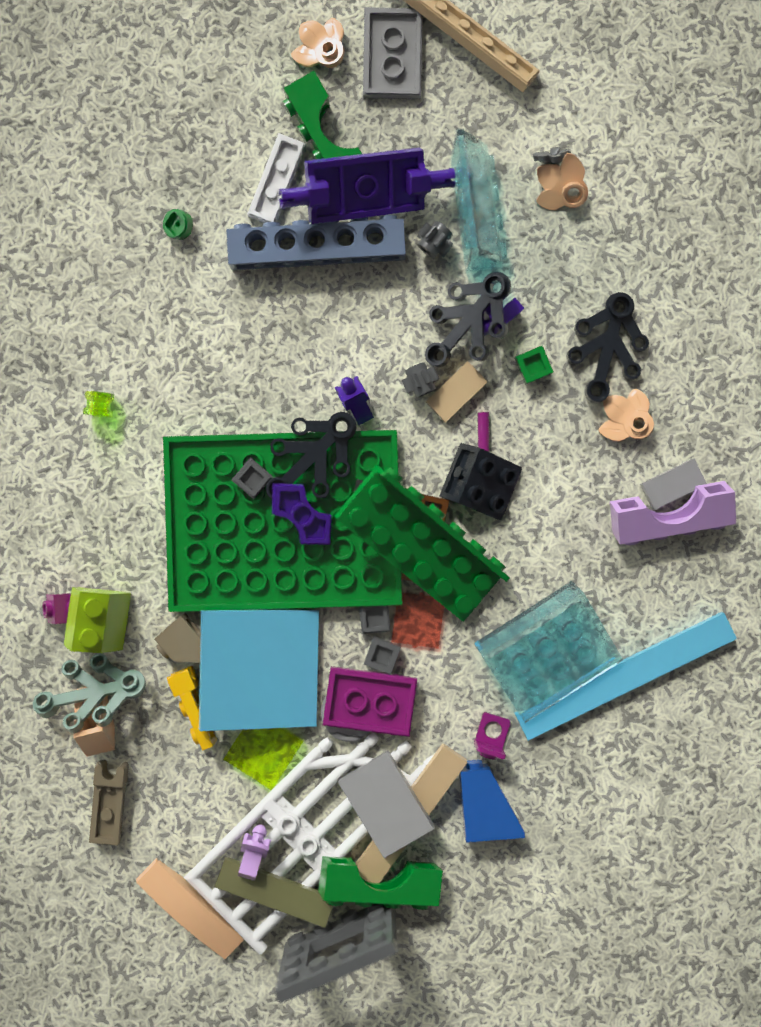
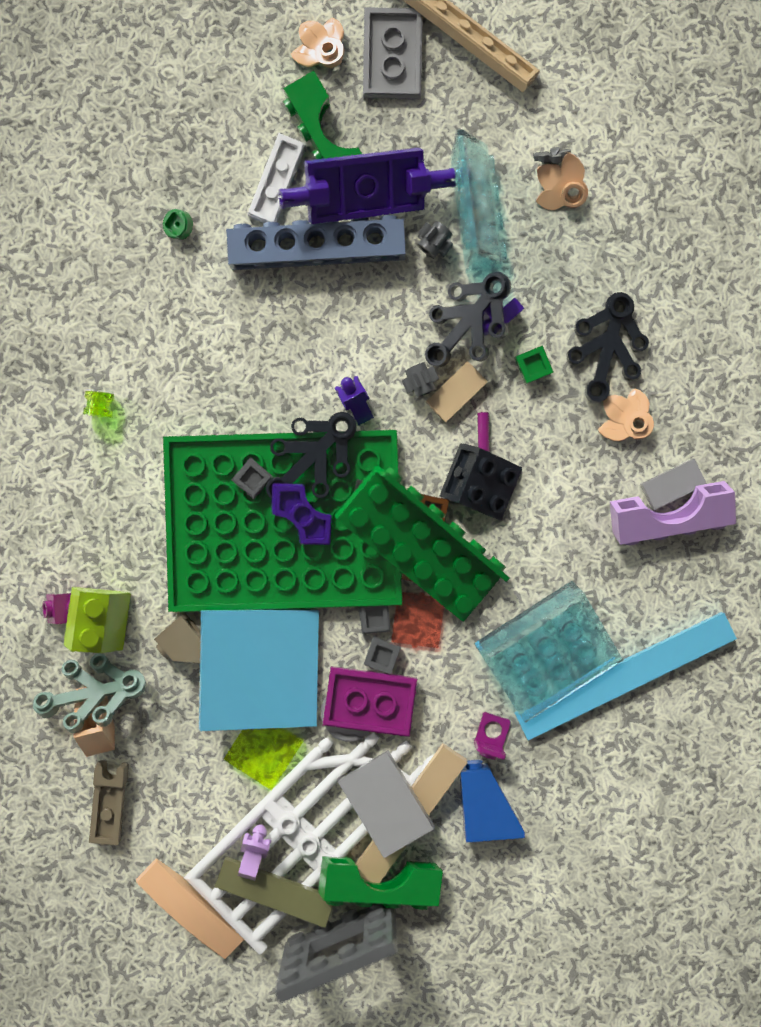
yellow plate [167,666,217,751] -> none

